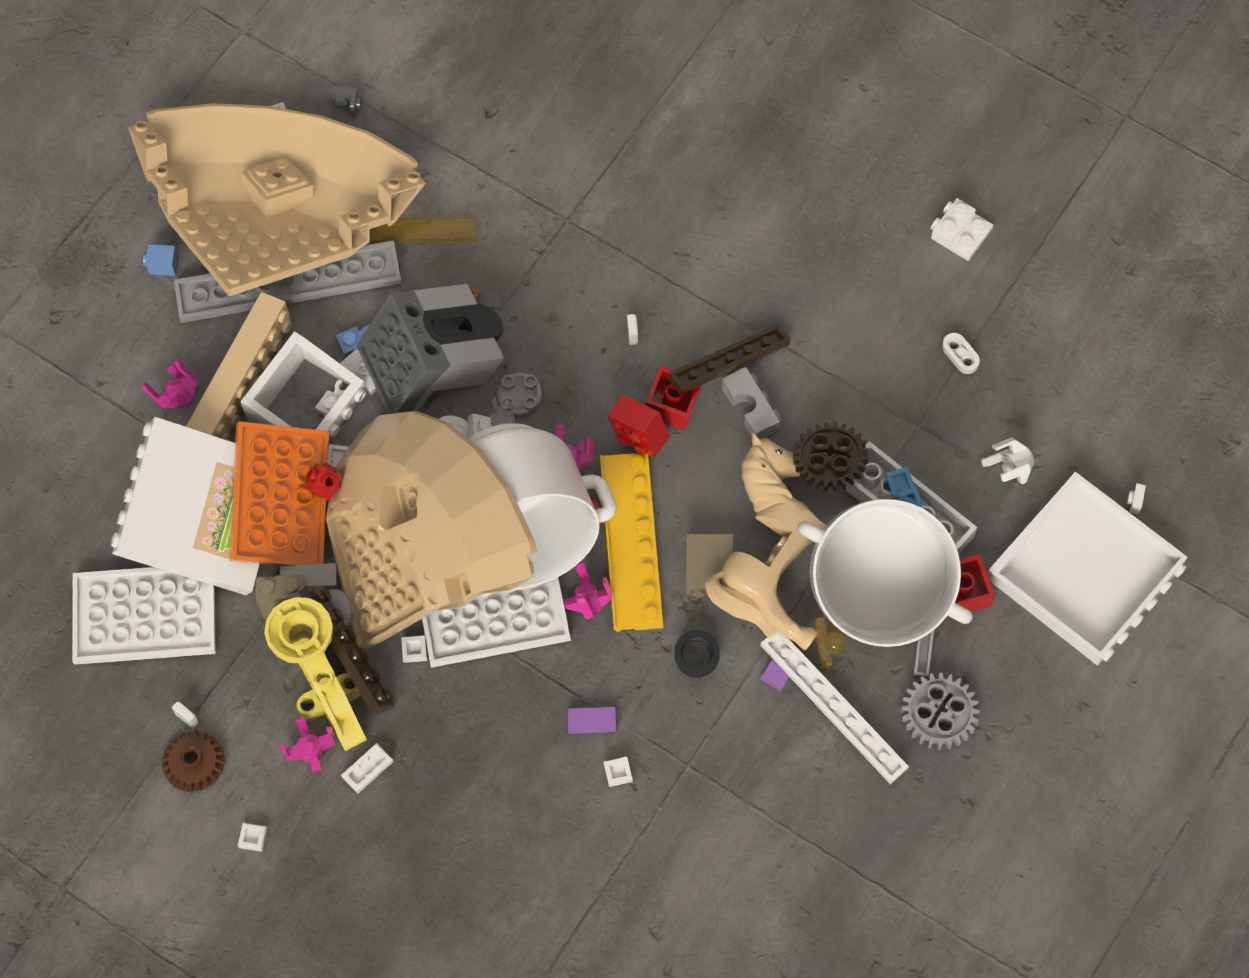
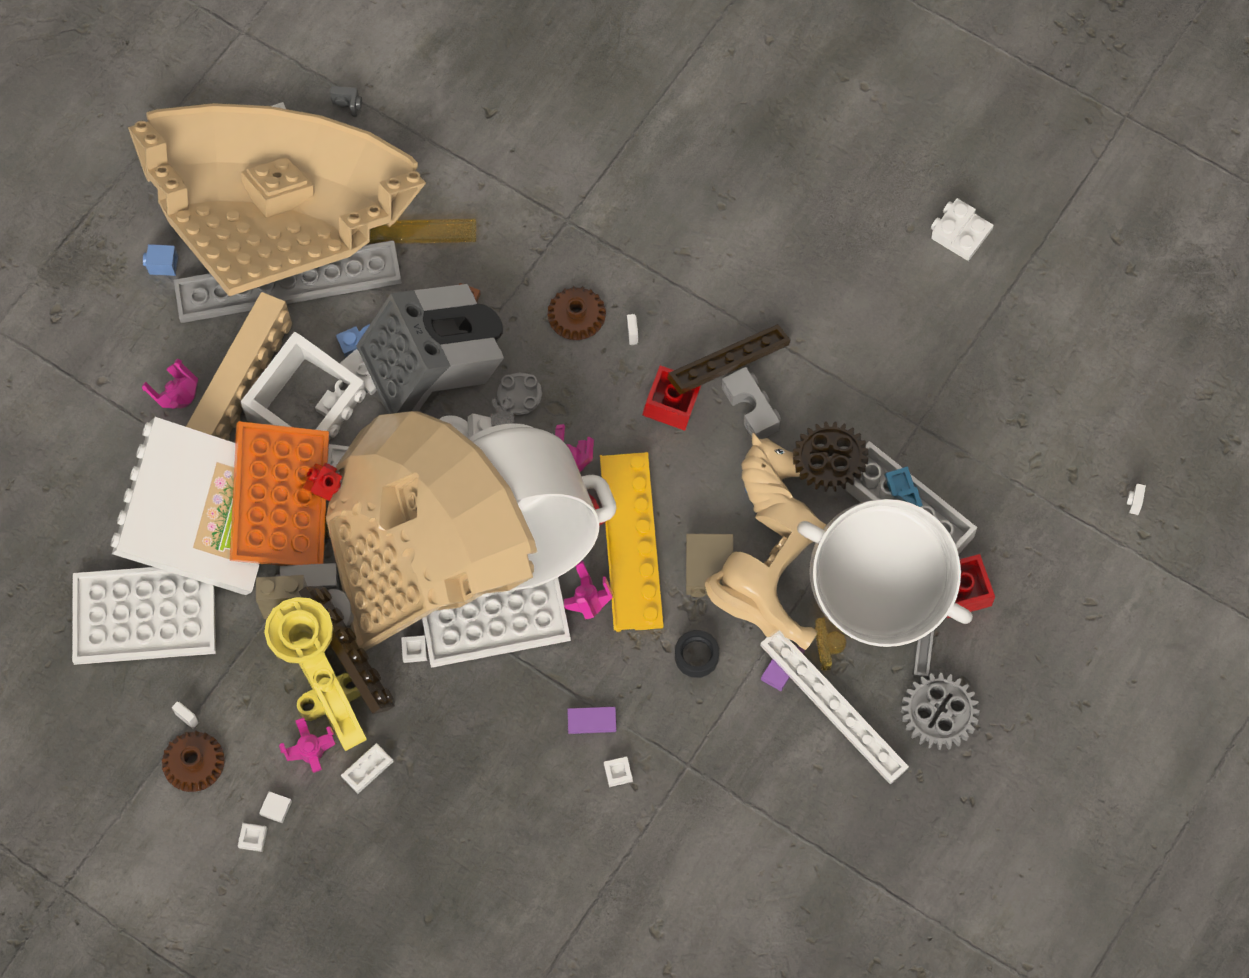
red brick [607,395,670,457] -> none
white plate [942,333,980,374] -> none
white piece [981,437,1034,484] -> none
white panel [987,472,1188,666] -> none
none -> white tile [259,791,292,823]
none -> reddish brown gear [547,286,606,340]

